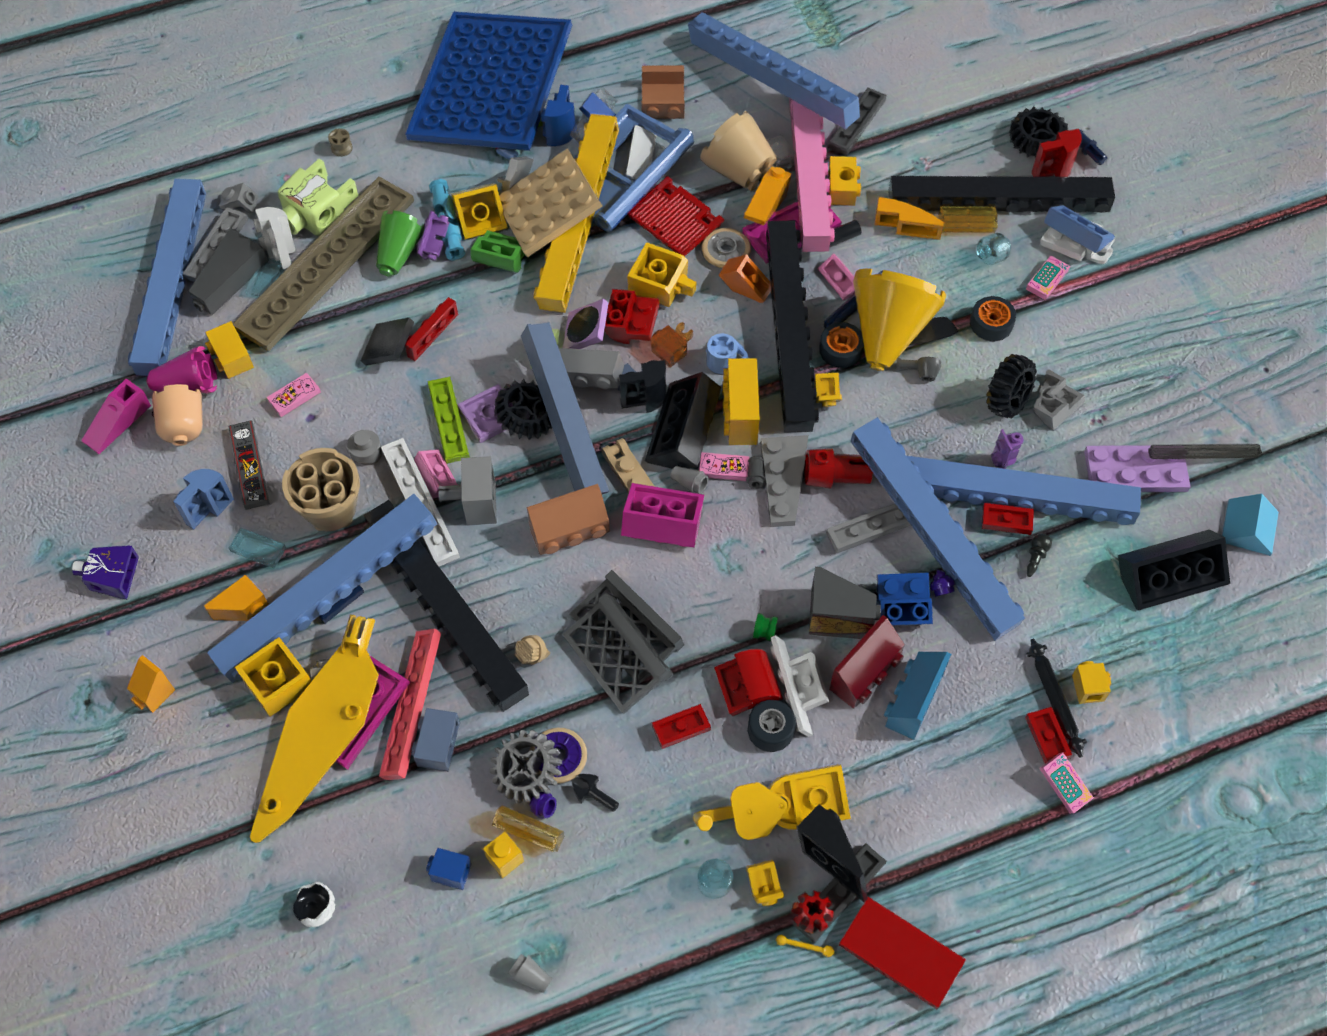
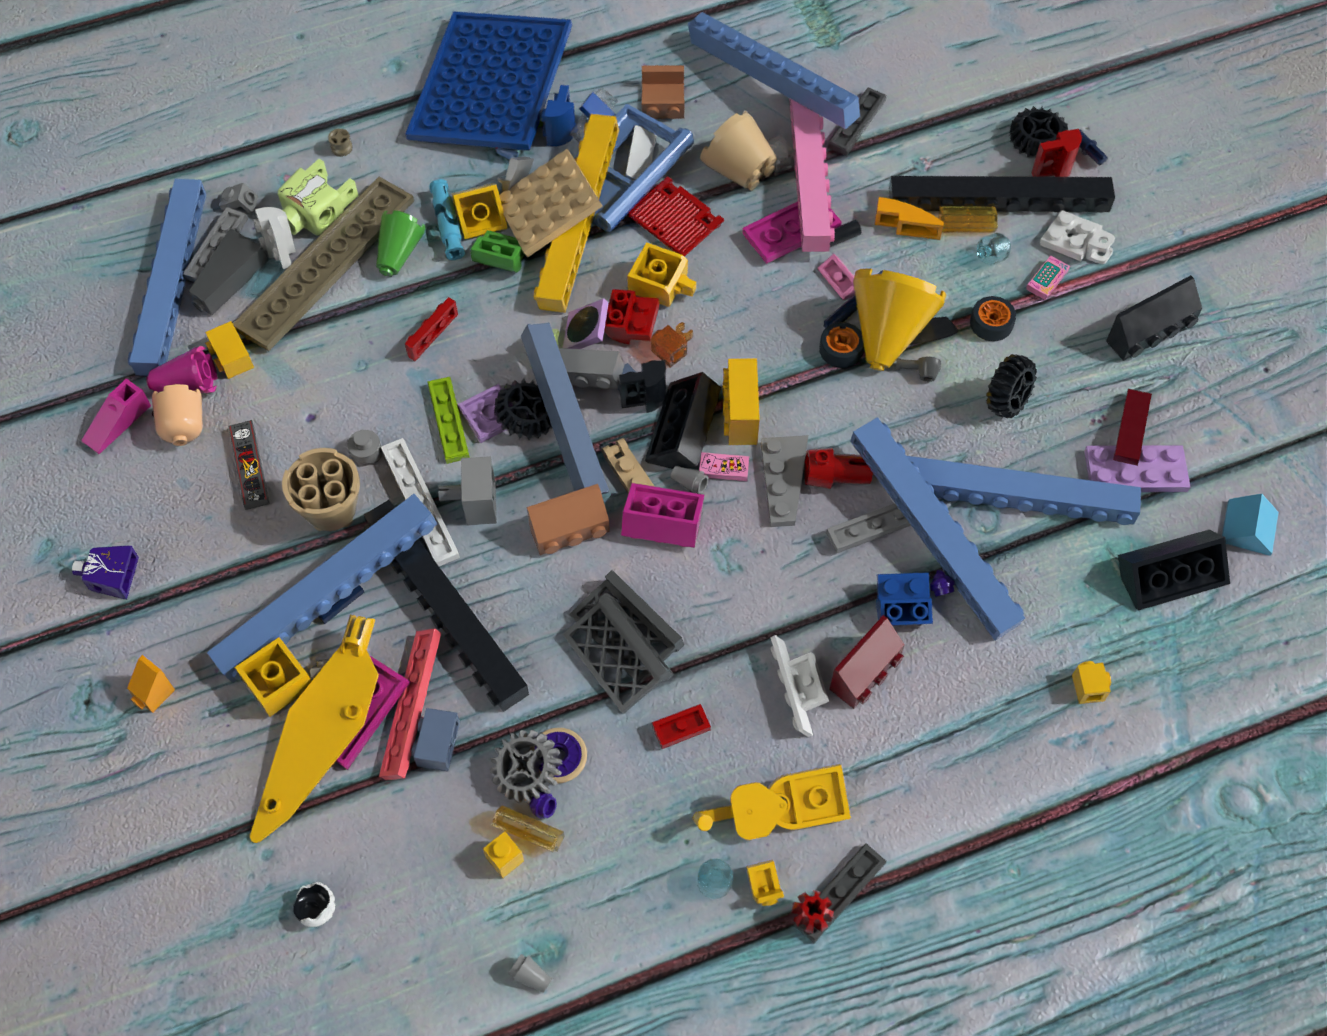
medium blue brick [173,469,234,530] -> none
light orange slope [204,574,269,621] -> none
clear light blue tile [229,528,286,568] -> none
bright pink tile [267,373,321,417] -> none
black tile [360,317,414,365] -> none
bright pink slope [414,449,458,499] -> none
medium lavender hinge [417,211,449,261] -> none
blue brick [426,848,472,890] -> none
tan piece [515,635,550,665] -> none
black bar [572,774,619,812] -> none
light grey wheel [702,228,751,268] -> none
light blue piece [706,333,748,374] -> none
red brick [714,649,783,716] -> none
orange slope [718,254,771,303] -> none
light orange slope [743,167,792,225] -> none
dark grey pin [746,456,766,489] -> none
black wheel [747,700,796,752] -> none
green wheel [753,613,778,642] -> none
black brick [766,221,819,433] -> none
yellow hinge [776,934,834,958] -> none
black slope [797,804,868,902] -> none
dark grey slope [809,566,881,639] -> none
yellow bracket [814,373,842,407] -> none
yellow brick [828,156,861,206] -> none
red tile [838,897,966,1010] -> none
dark azure slope [884,652,952,740] -> none
red plate [981,503,1034,535] -> none
medium lavender hinge [991,429,1024,469] -> none
red plate [1025,707,1072,763] -> none
pearl dark grey bar [1027,533,1052,577] -> none
black wheel [1027,639,1087,758] -> none
light grey slope [1034,370,1085,430] -> none
tile [1039,753,1094,814] -> none
medium blue slope [1044,205,1115,253] -> none
clear smoke axle [1148,444,1262,459] -> none
none -> black slope [1106,275,1202,361]
none -> dark red tile [1113,388,1152,466]

